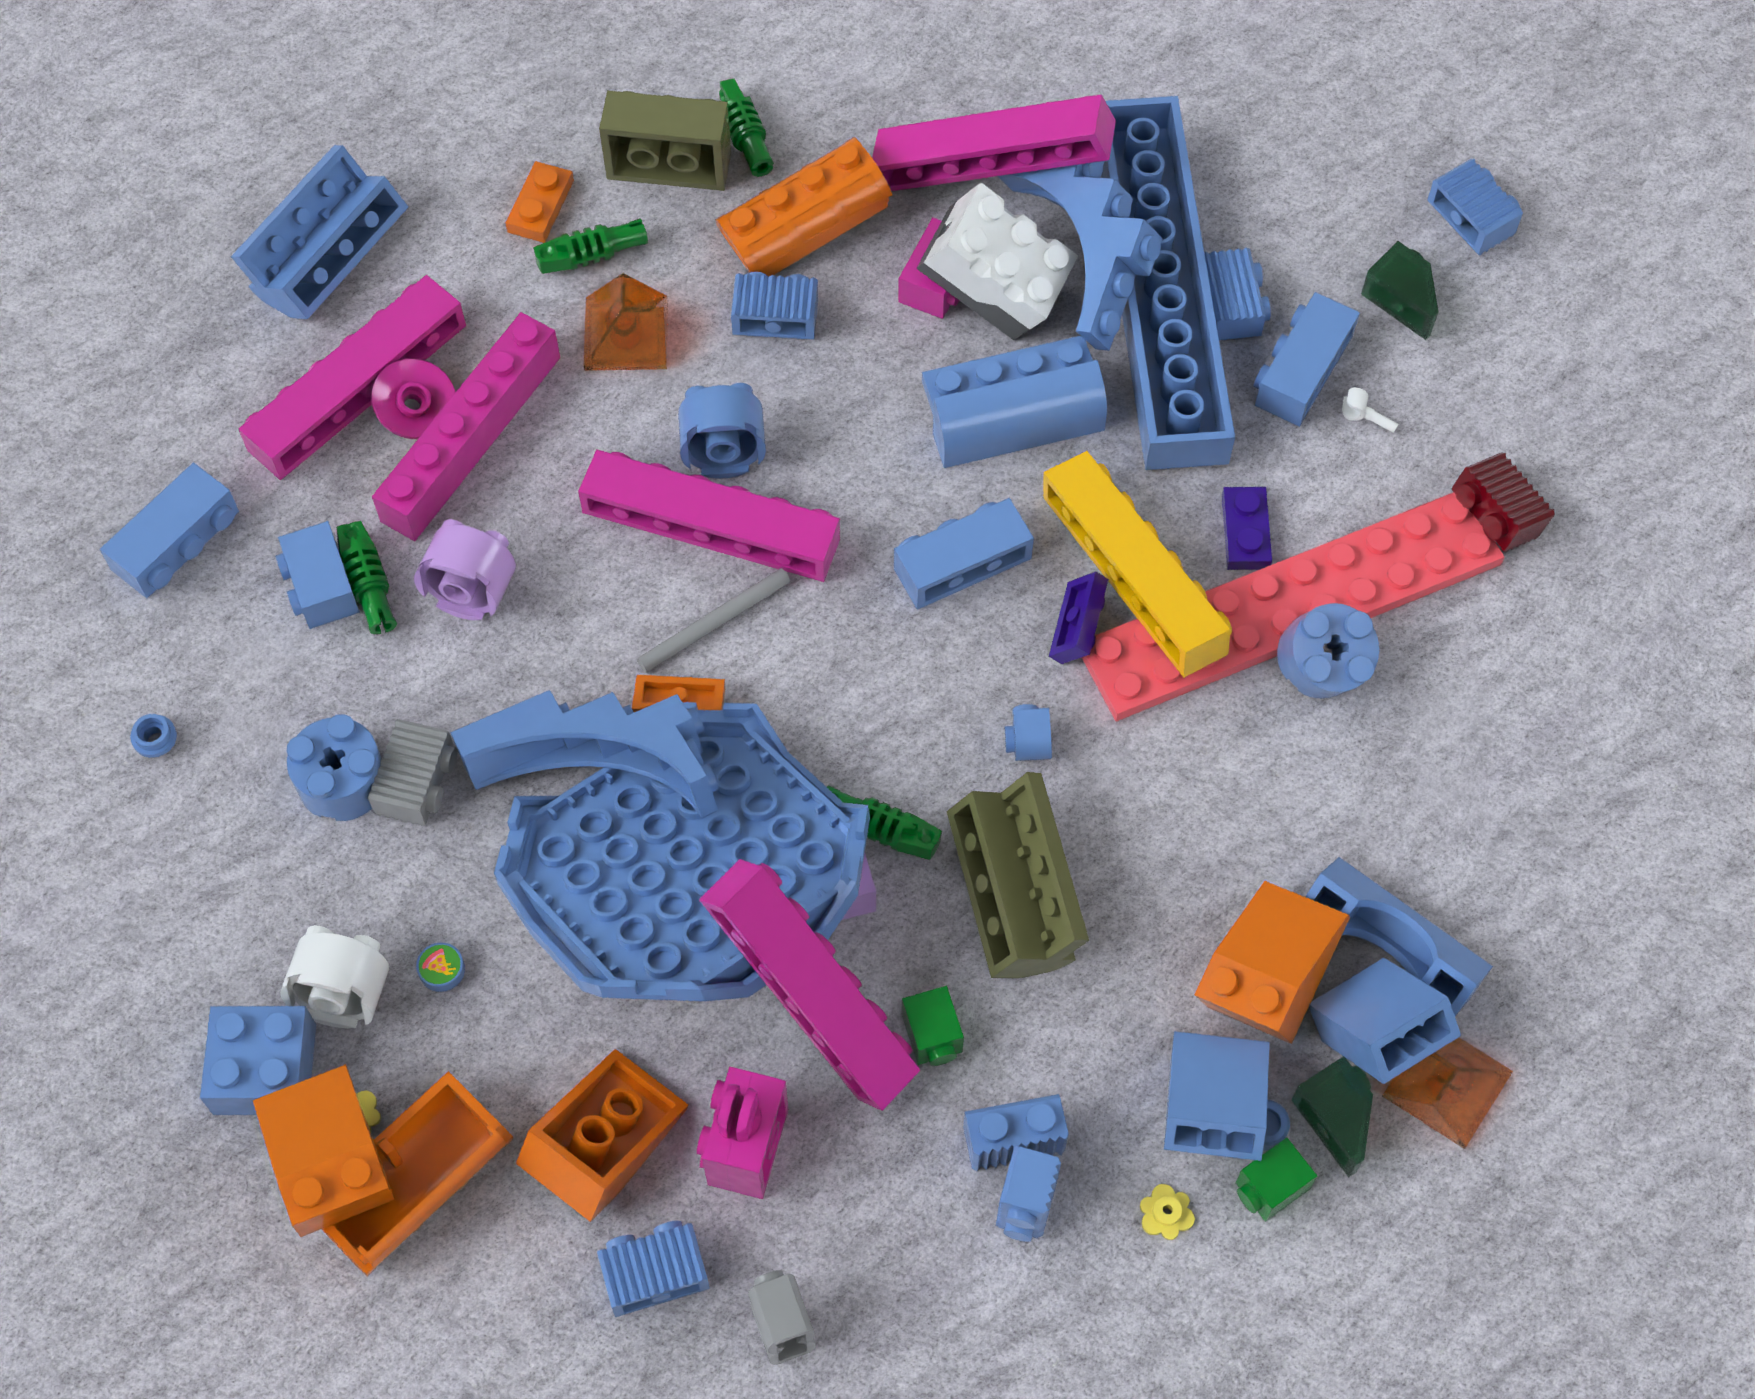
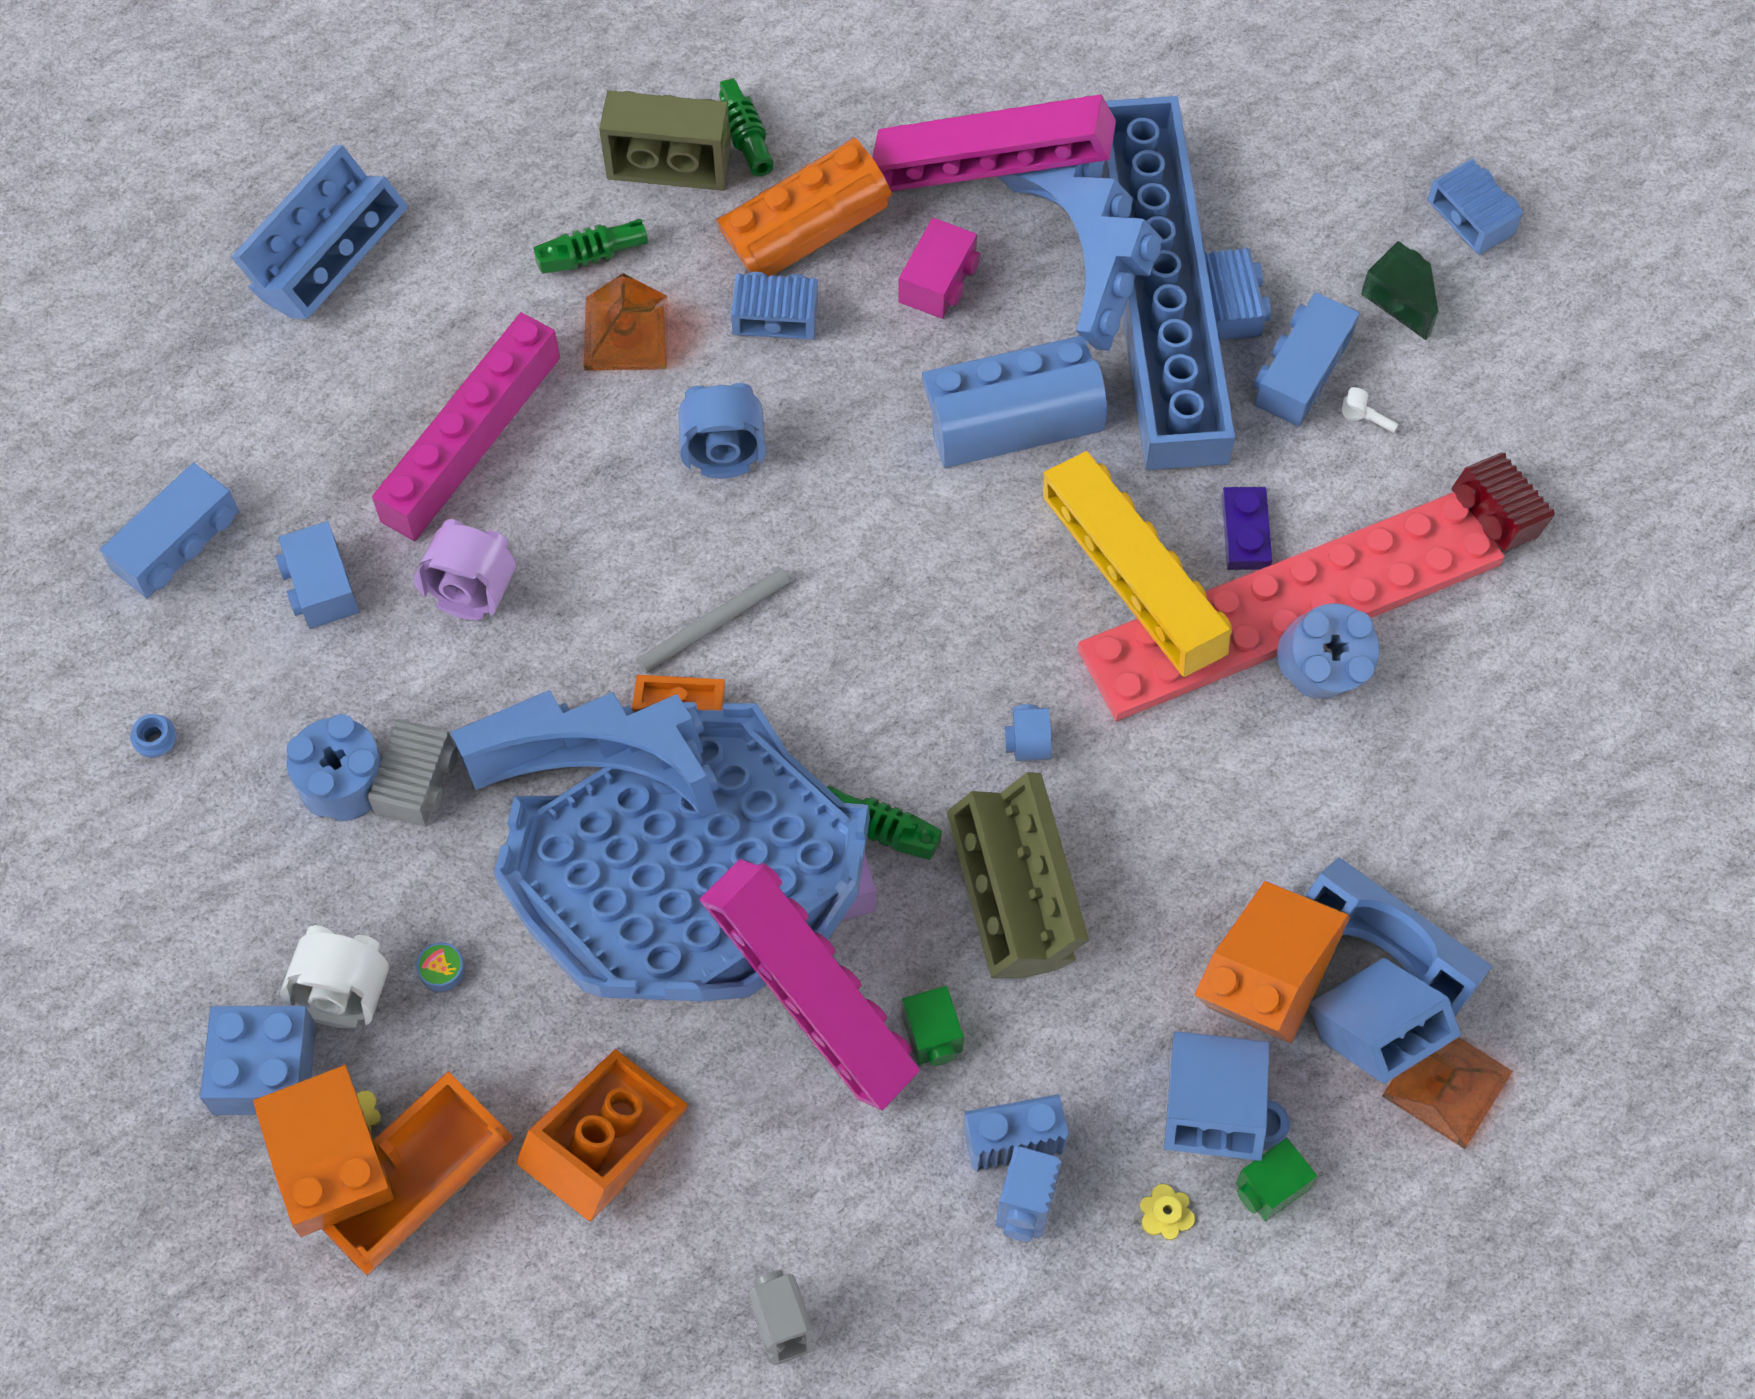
dark pink brick [238,275,466,481] -> none
green hinge [336,521,397,635] -> none
dark pink dish [371,359,455,439] -> none
orange plate [505,161,574,243] -> none
dark pink brick [578,449,840,582] -> none
medium blue brick [597,1221,710,1317] -> none
dark pink brick [697,1066,789,1199] -> none
medium blue brick [894,498,1034,610] -> none
white piece [916,182,1078,340] -> none
dark purple plate [1048,571,1109,664] -> none
clear green slope [1291,1056,1373,1178] -> none

